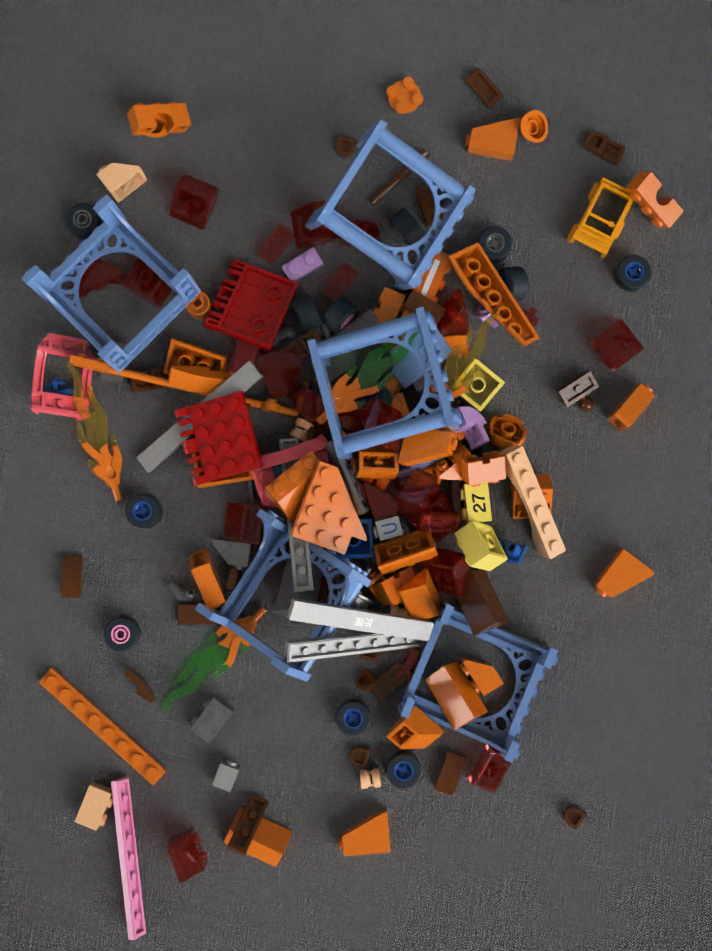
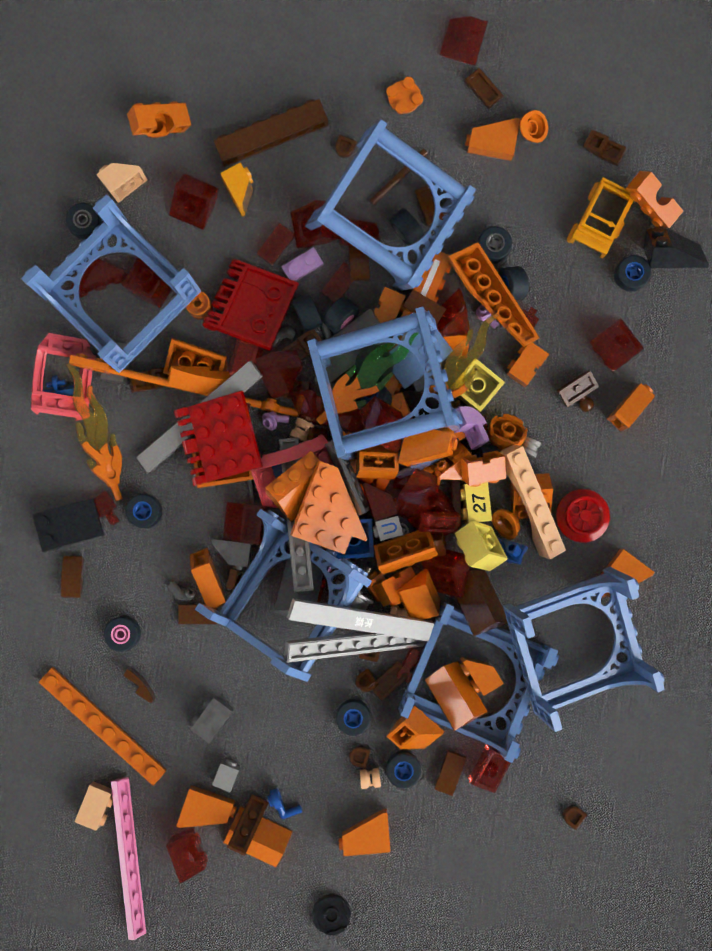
clear neon green piece [162,605,268,712] -> none
none -> black slope [32,498,104,552]
none -> clear red plate [94,491,120,526]
none -> orange slope [176,785,237,828]
none -> reddish brown brick [214,99,328,167]
none -> light orange slope [220,162,254,217]
none -> lavender plate [262,411,289,431]
none -> blue plate [267,788,303,819]
none -> black tile [312,894,351,936]
none -> reddish brown slope [348,245,370,281]
none -> reddish brown tile [434,529,447,557]
none -> clear red slope [440,16,488,66]
none -> orange piece [492,509,520,540]
none -> medium blue arch [503,567,665,732]
none -> orange brick [506,342,549,387]
none -> light grey wheel [522,437,541,458]
none -> red wheel [556,489,610,543]
none -> black slope [643,227,709,268]

